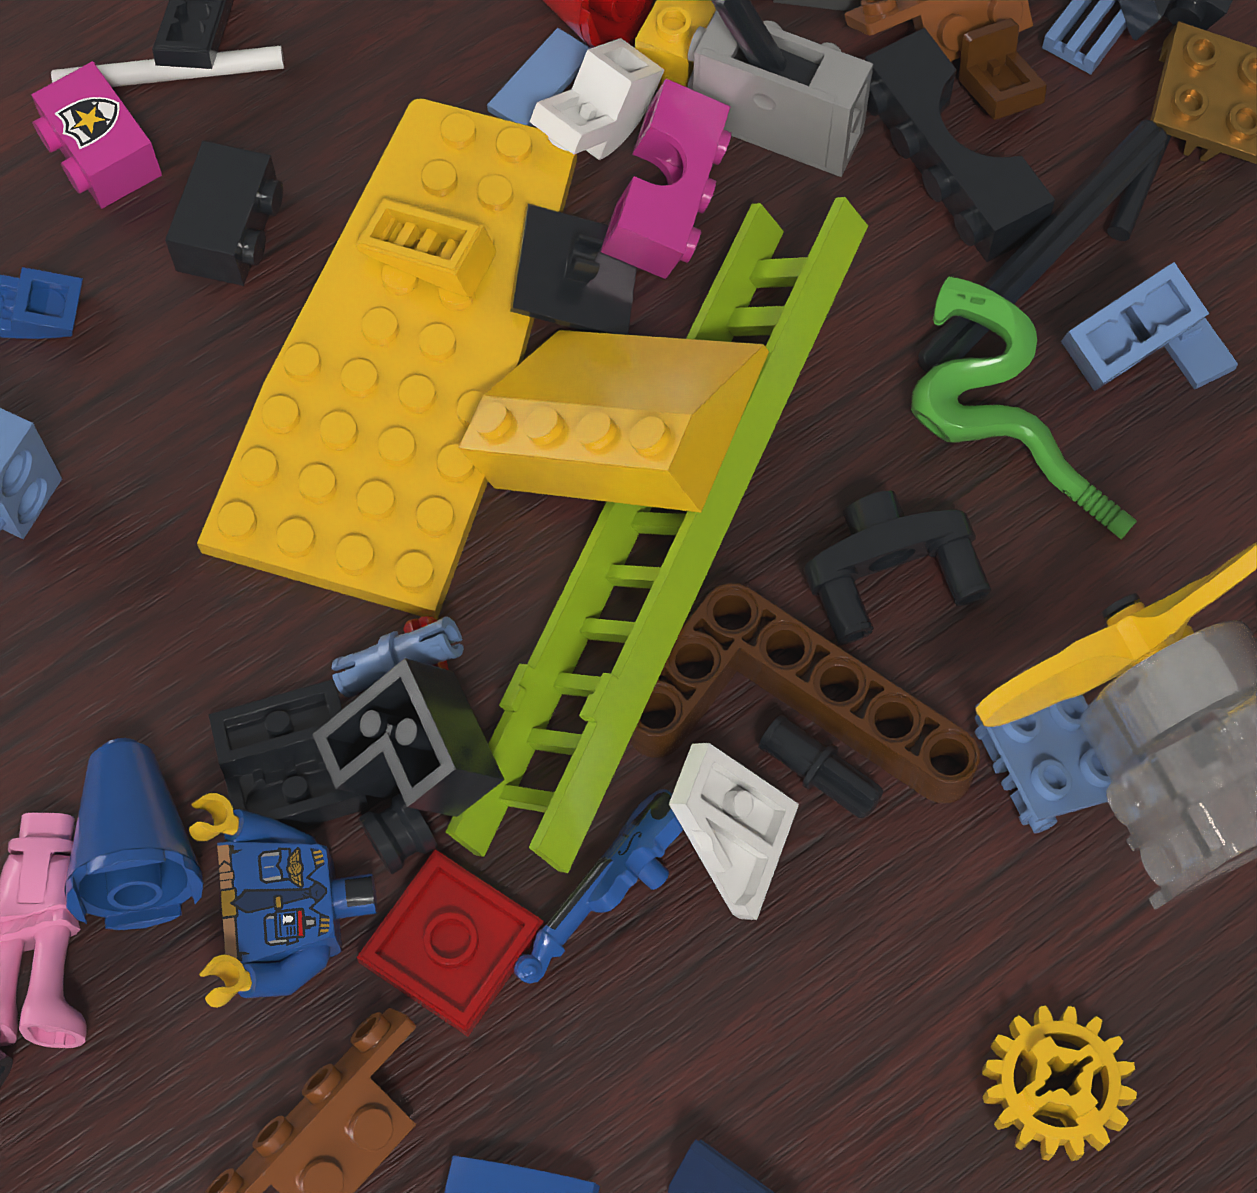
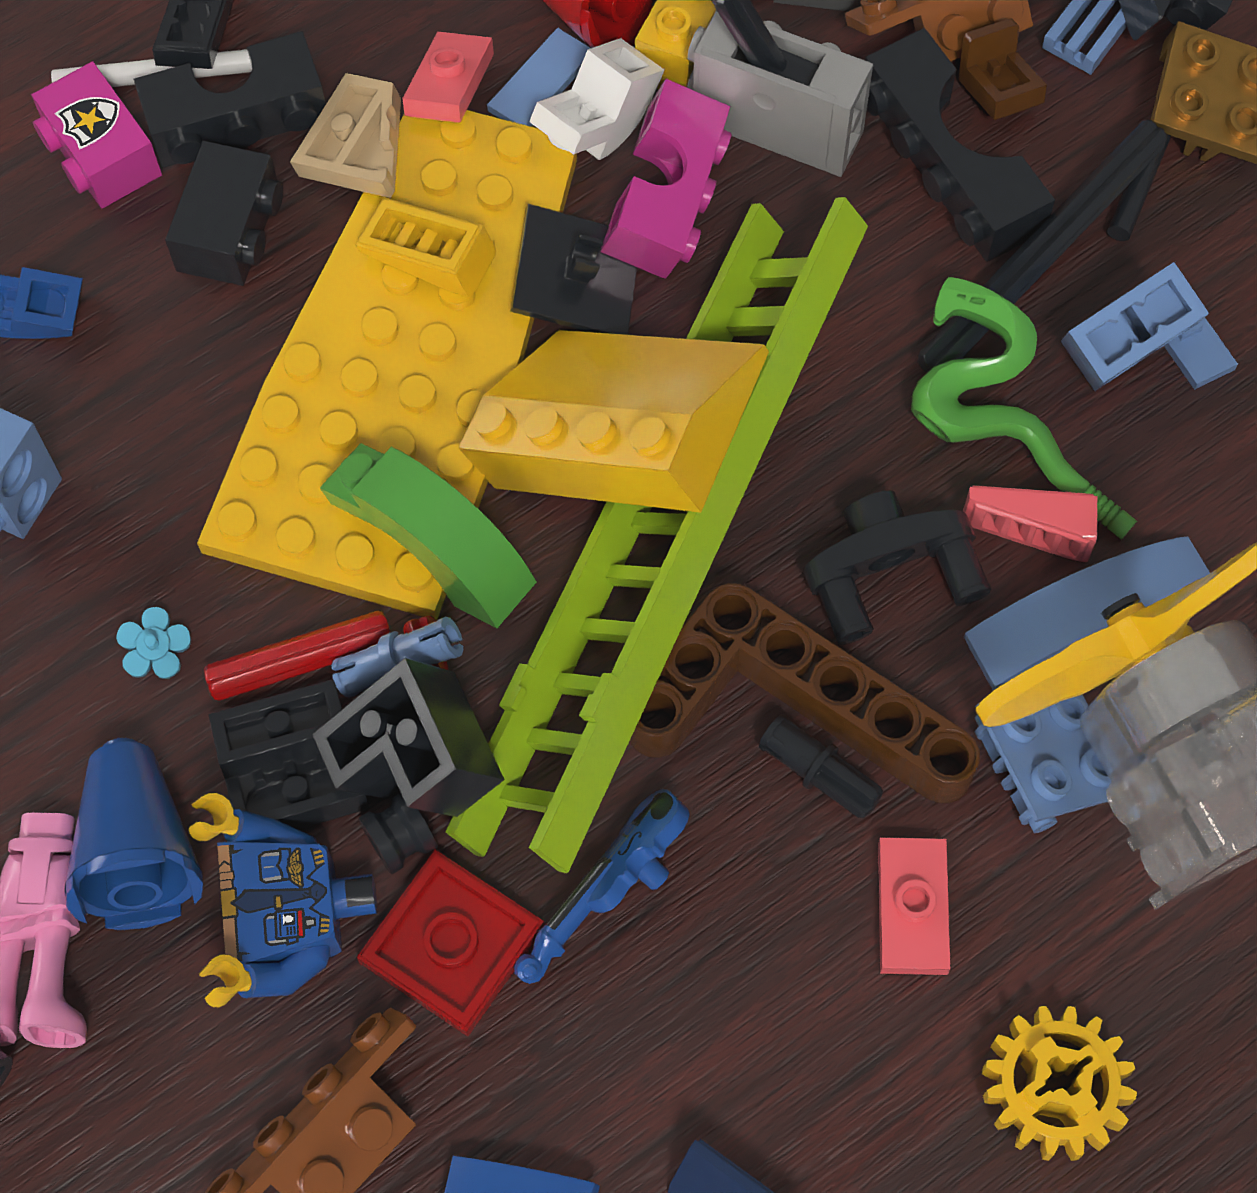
white wing [669,743,799,920] -> none
none -> medium azure plant [116,607,191,679]
none -> black arch [133,31,326,168]
none -> red axle [204,611,391,701]
none -> tan wing [290,73,401,198]
none -> bright green arch [320,443,537,628]
none -> coral plate [402,31,494,123]
none -> coral plate [878,838,950,975]
none -> coral slope [963,486,1098,563]
none -> medium blue slope [964,536,1210,691]

